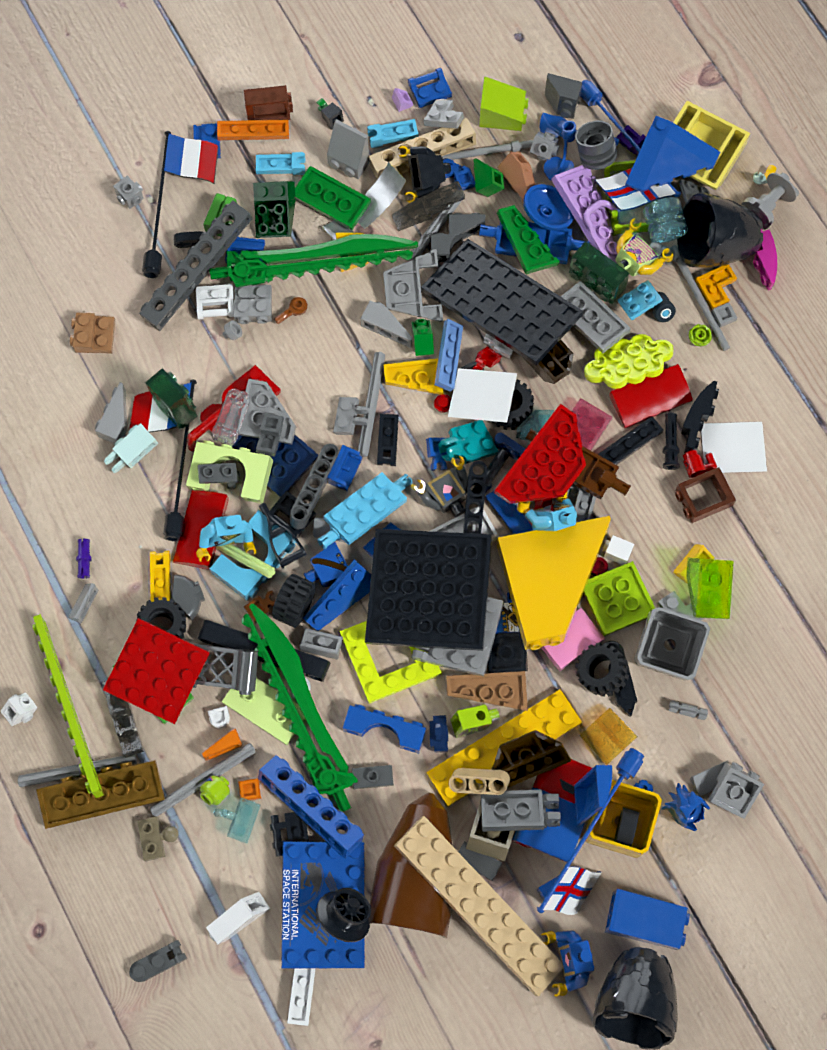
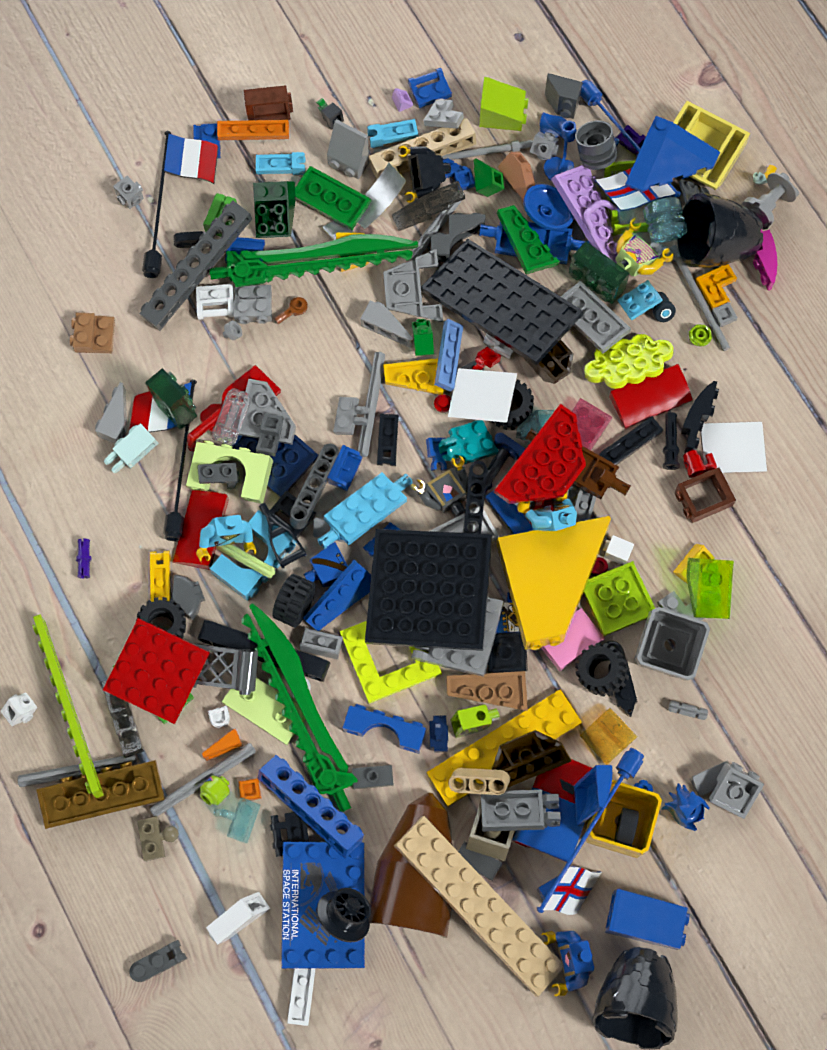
light grey slope [68,583,98,624] -> none
dark orange plate [244,590,275,624] -> none

